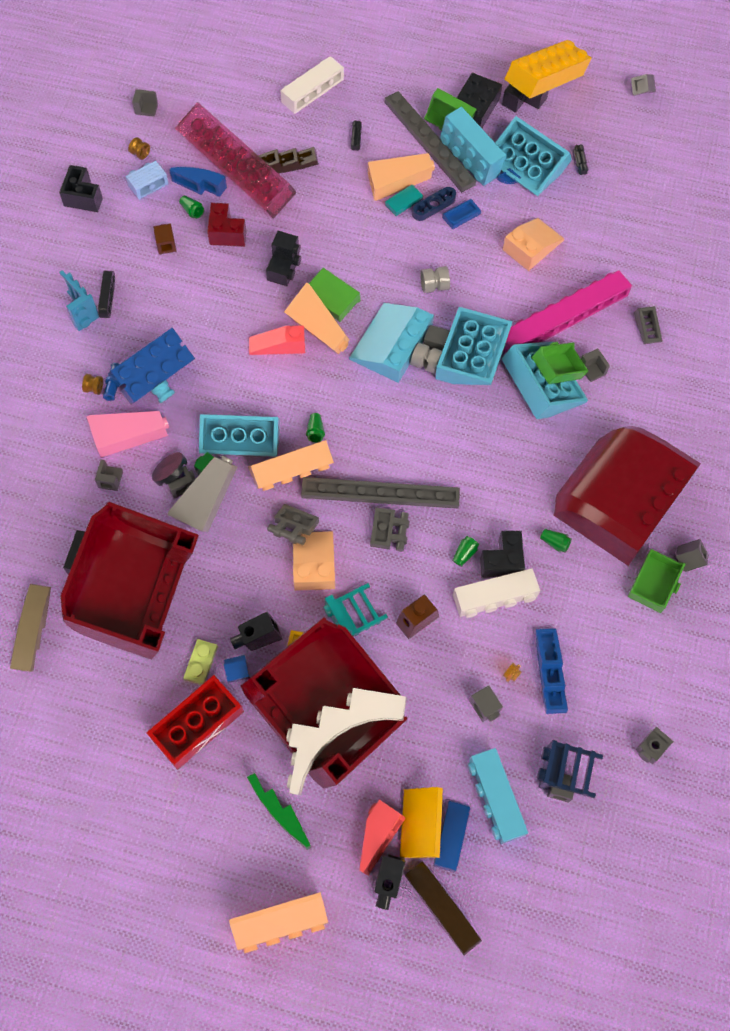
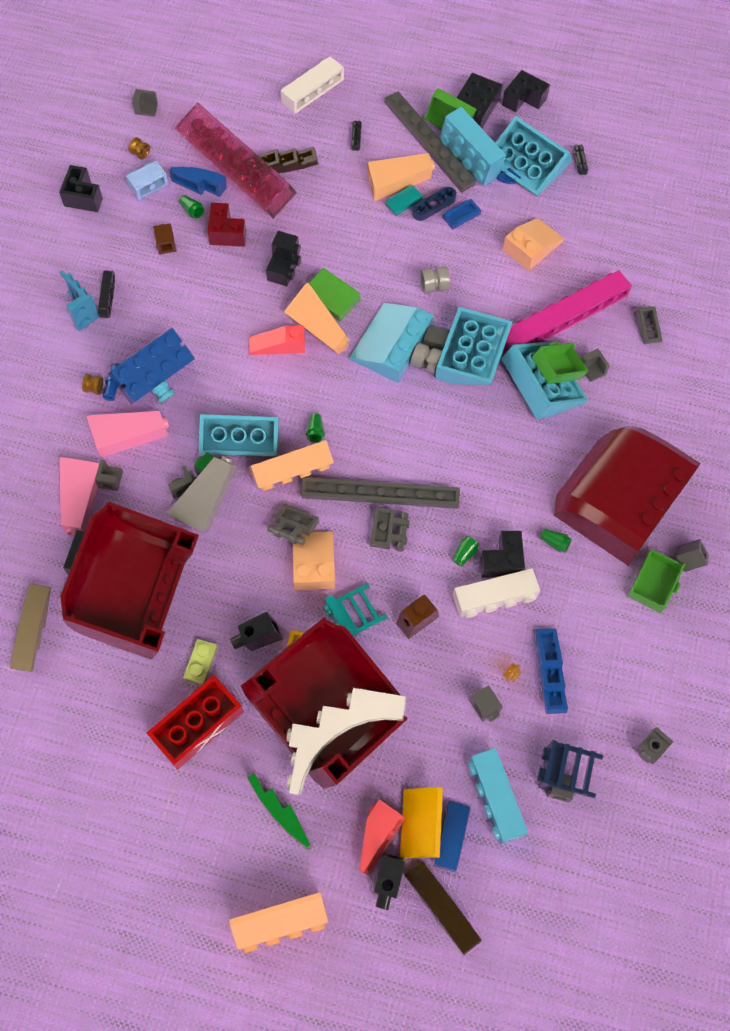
tile [152,452,187,486] -> none
blue slope [223,655,250,683] -> none
yellow brick [504,40,592,98] -> none
panel [631,74,656,96] -> none
none -> bright pink slope [60,457,99,536]

